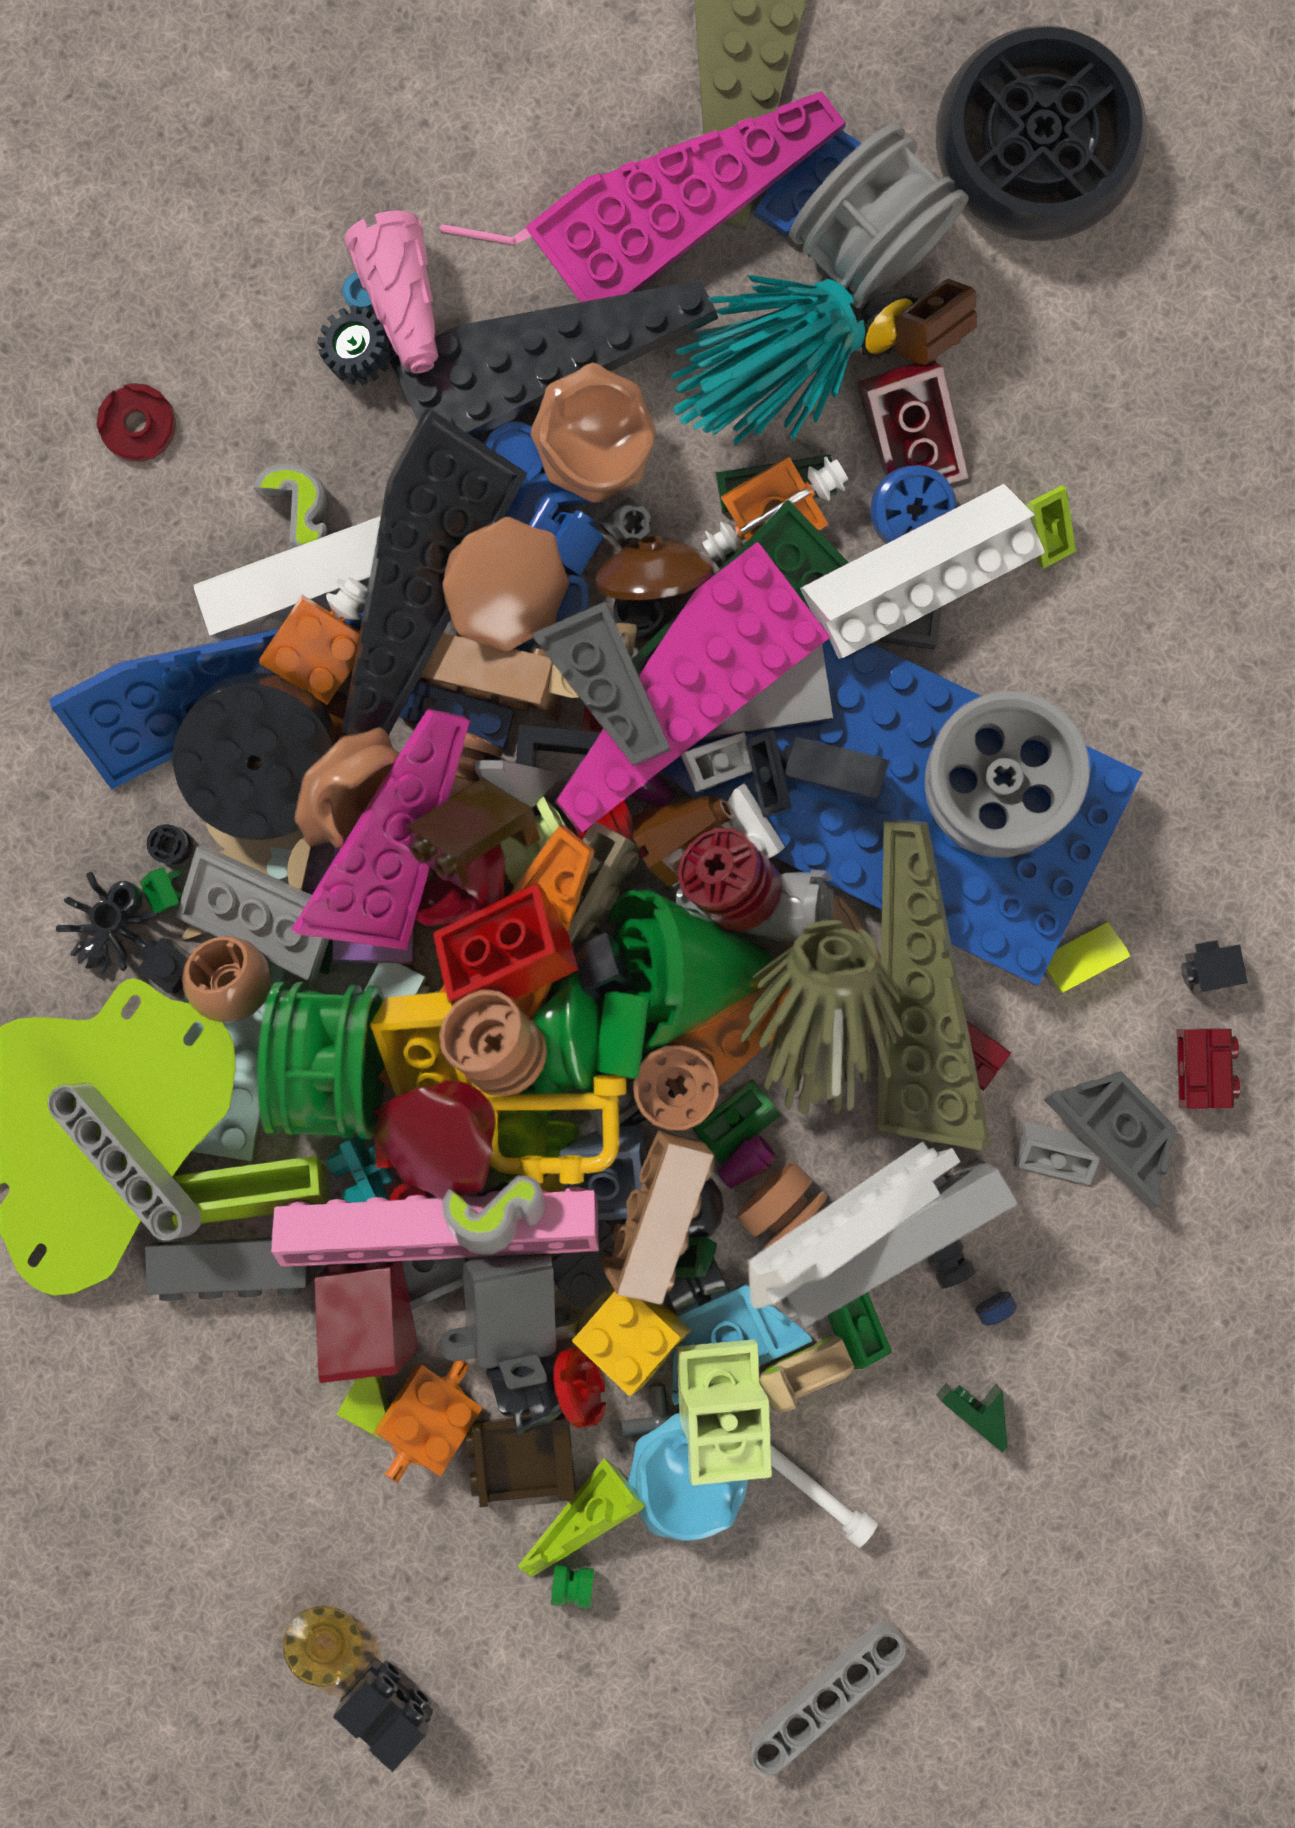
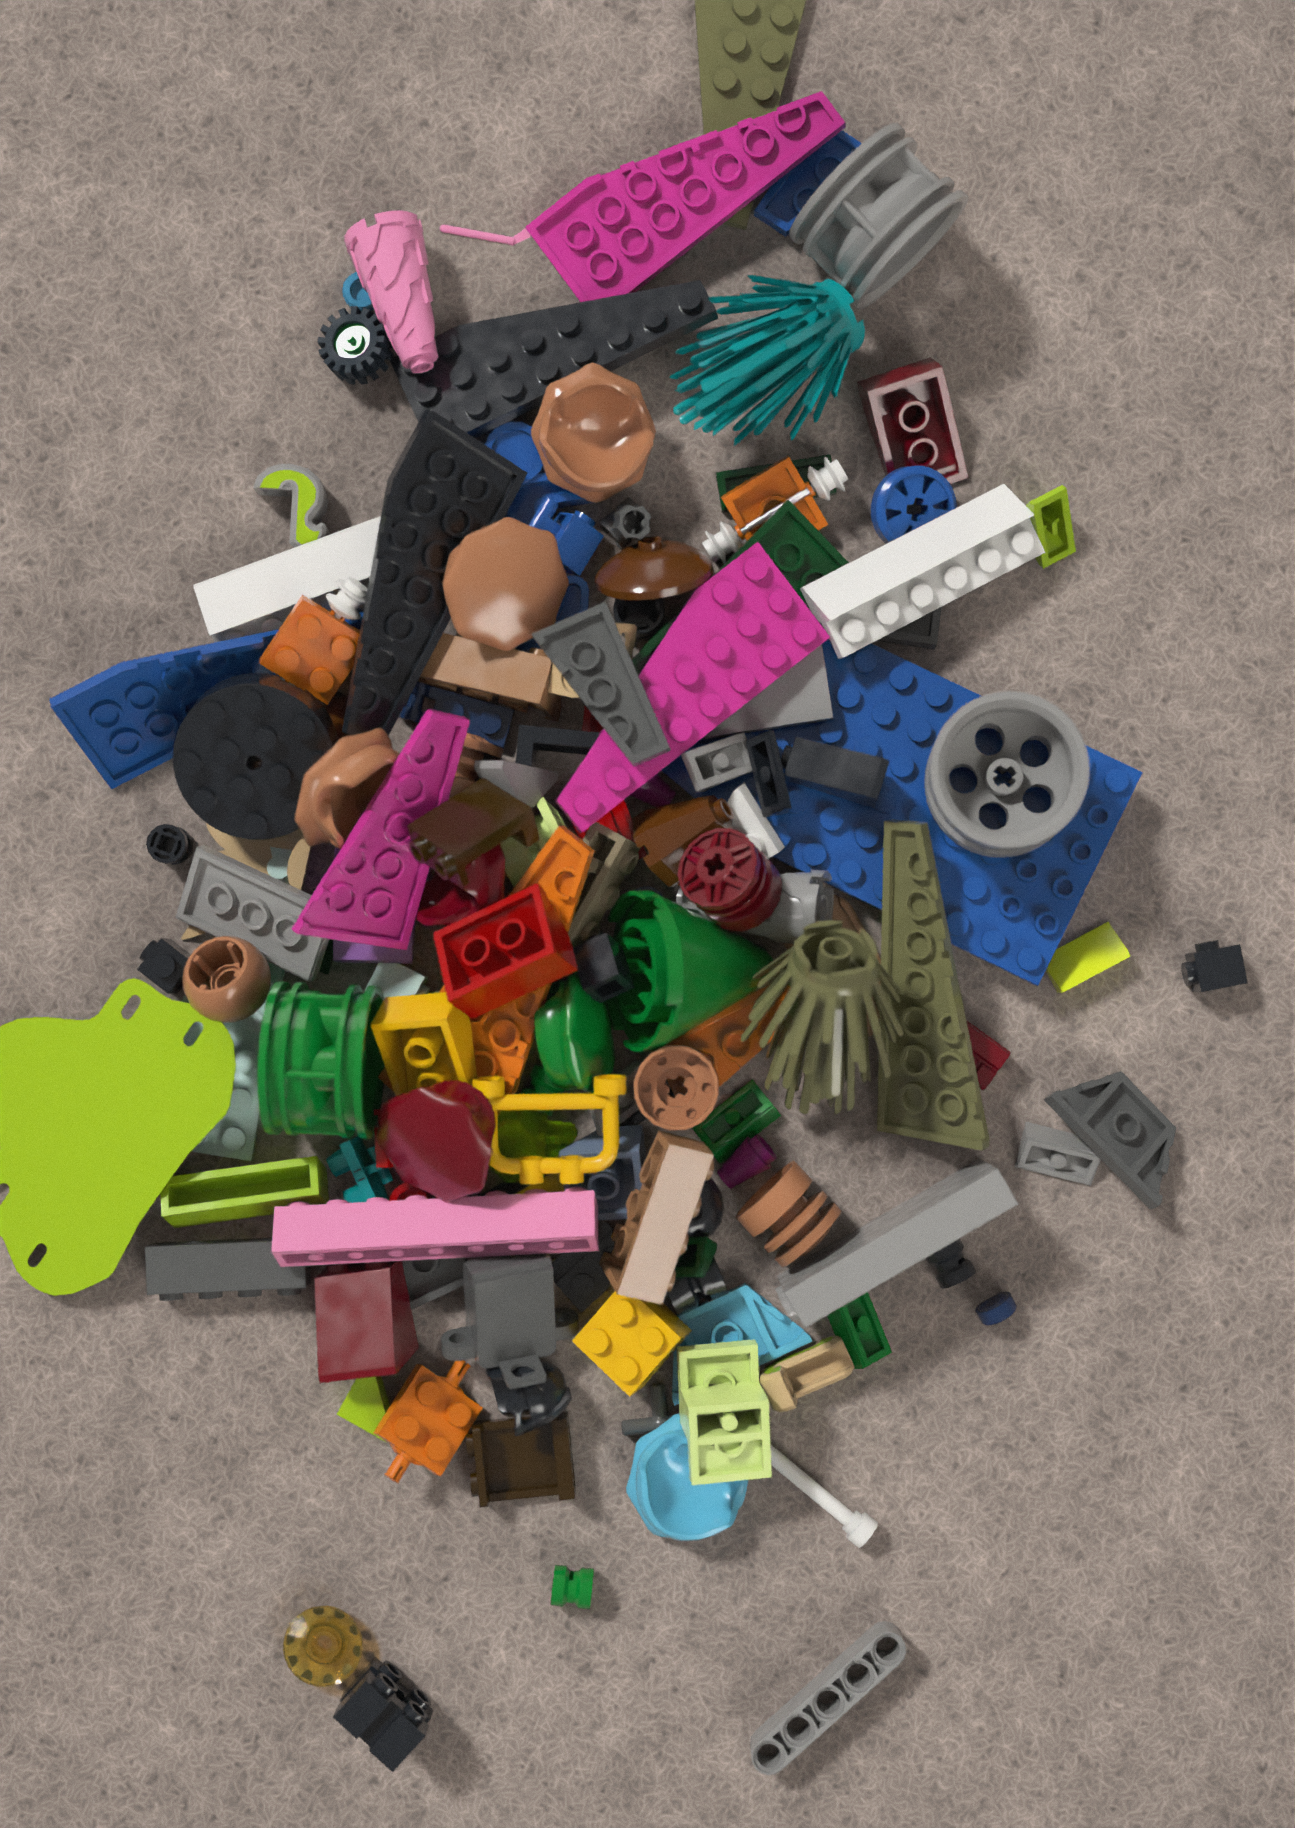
light grey beam [48,1083,201,1241] -> none
black animal [56,872,159,974] -> none
dark red tile [96,383,176,462] -> none
green tile [139,867,183,915] -> none
nougat wheel [440,990,547,1097] -> none
light grey animal [443,1176,546,1254] -> none
lime wing [518,1458,645,1577] -> none
red tile [553,1346,606,1428] -> none
green slope [595,991,649,1078] -> none
white slope [749,1141,960,1309] -> none
piece [858,291,918,359] -> none
reddish brown brick [895,279,977,366] -> none
black wheel [936,25,1147,241] -> none
dark green slope [936,1383,1008,1453] -> none
dark red brick [1176,1028,1240,1109] -> none

